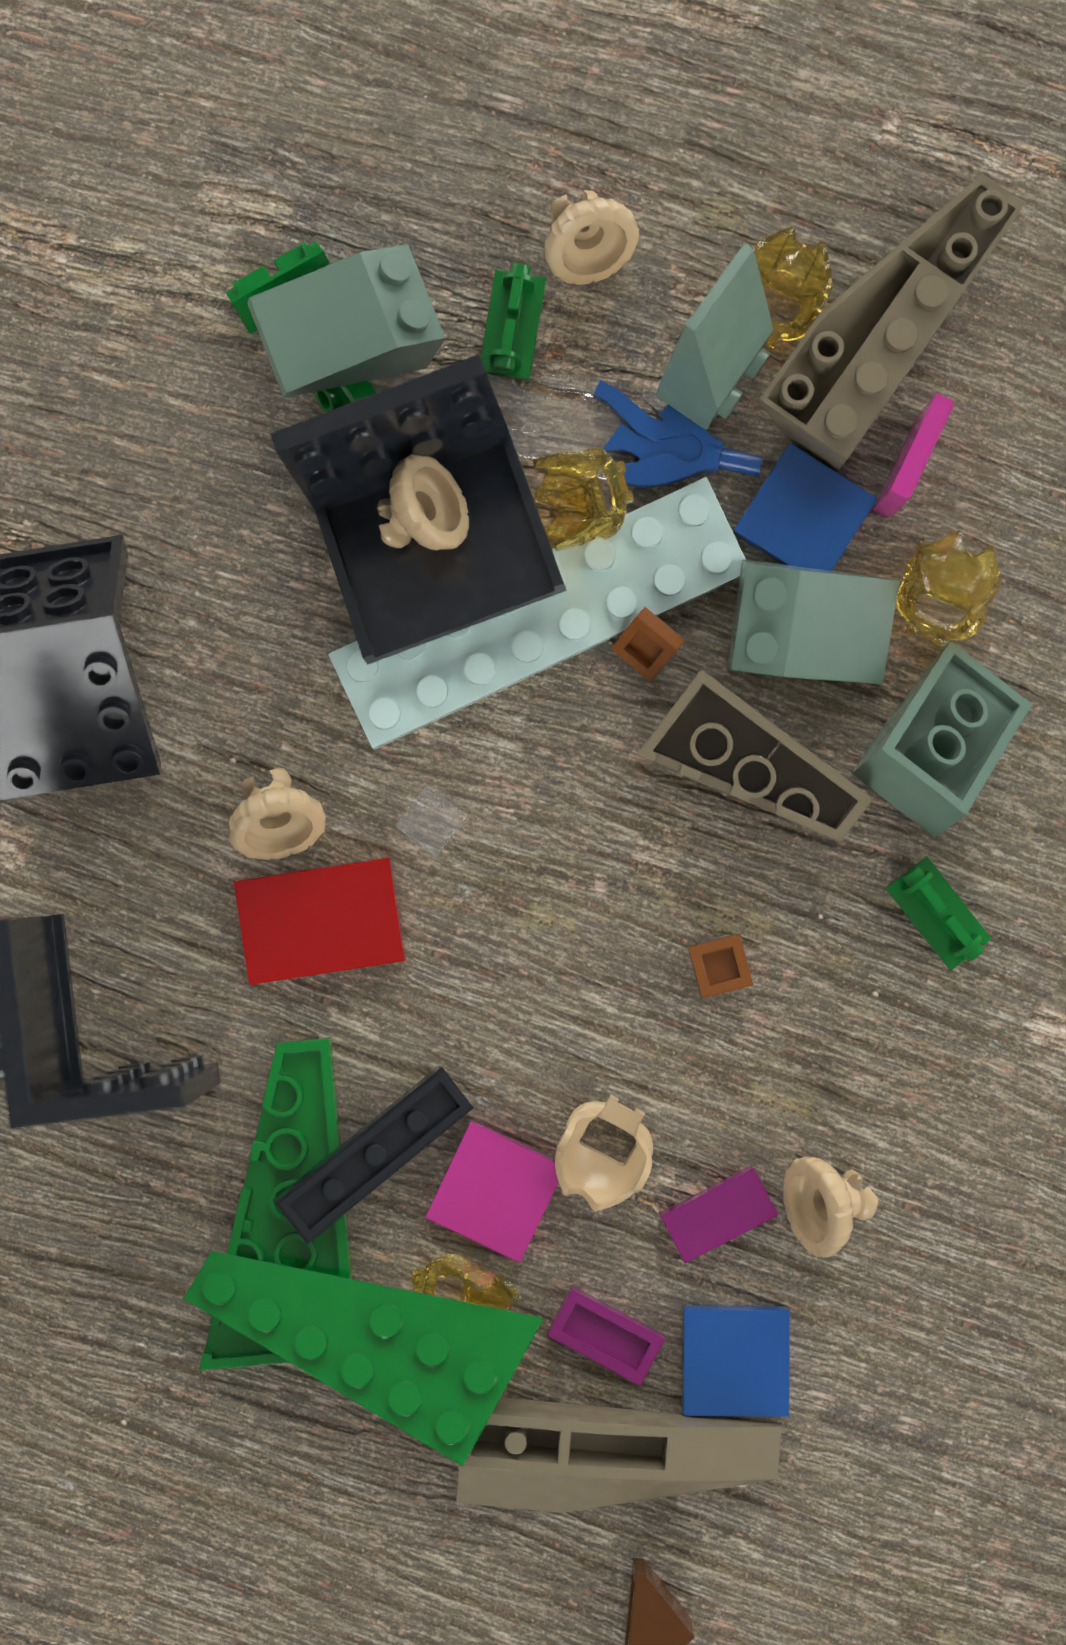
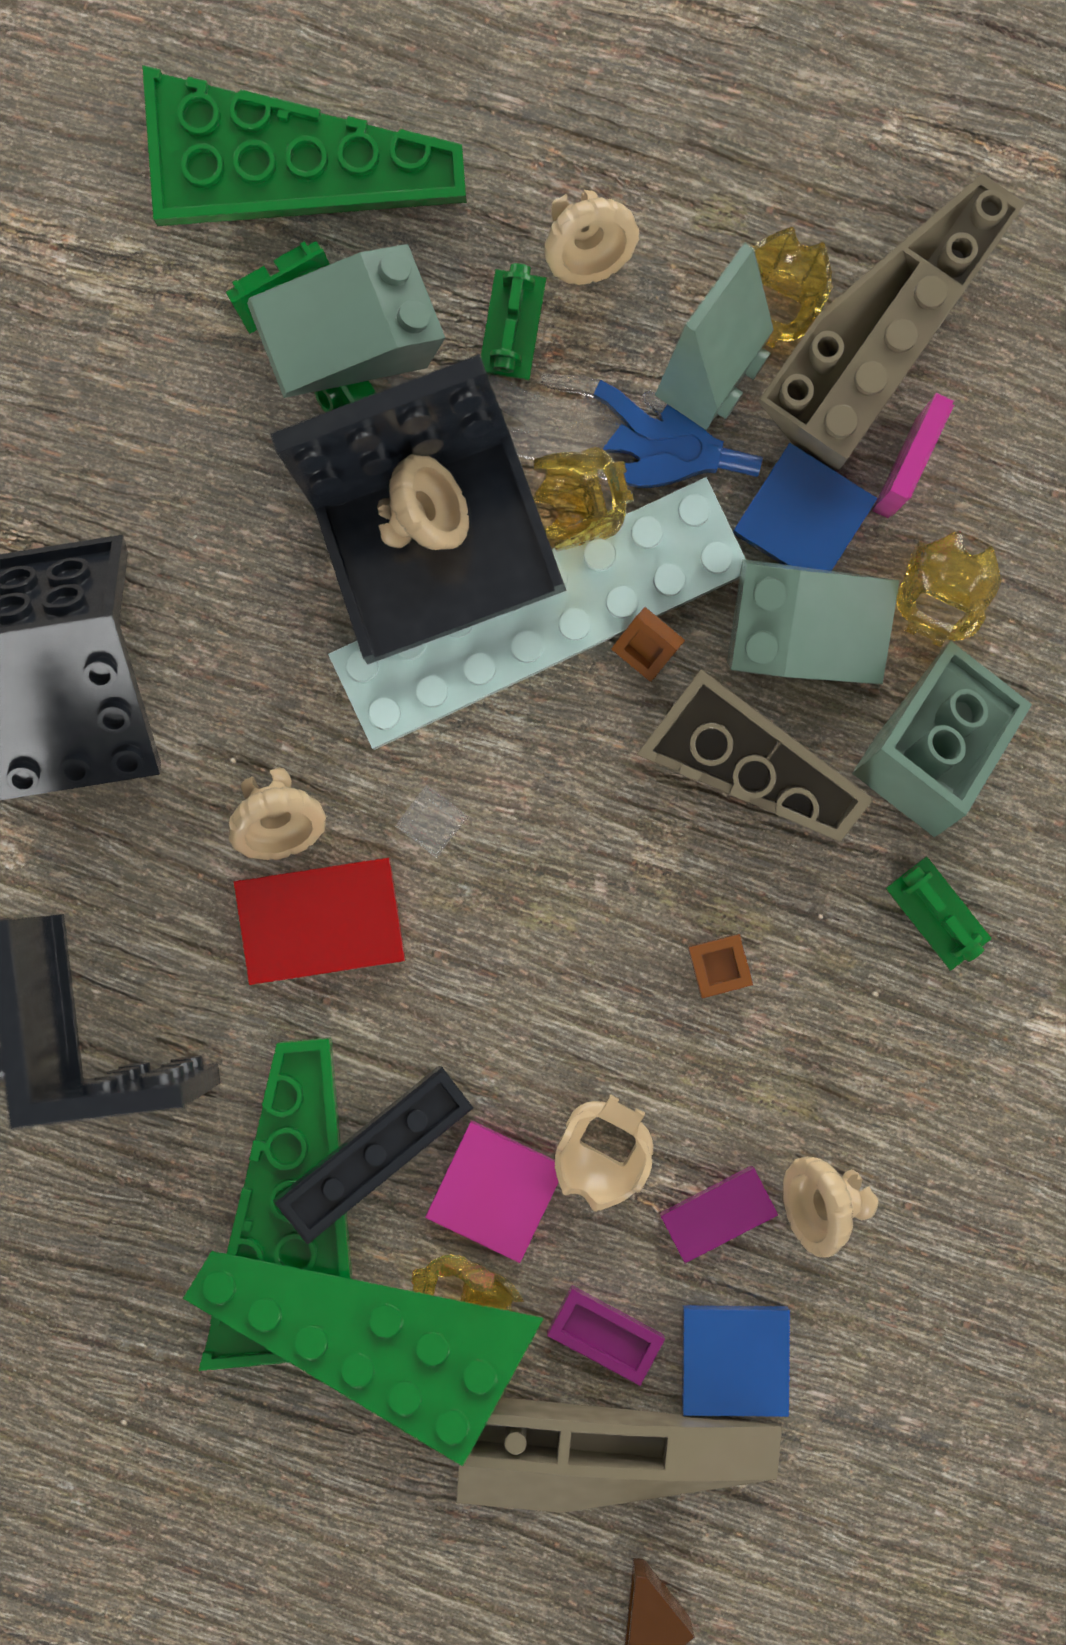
none -> green wing [142,65,467,226]

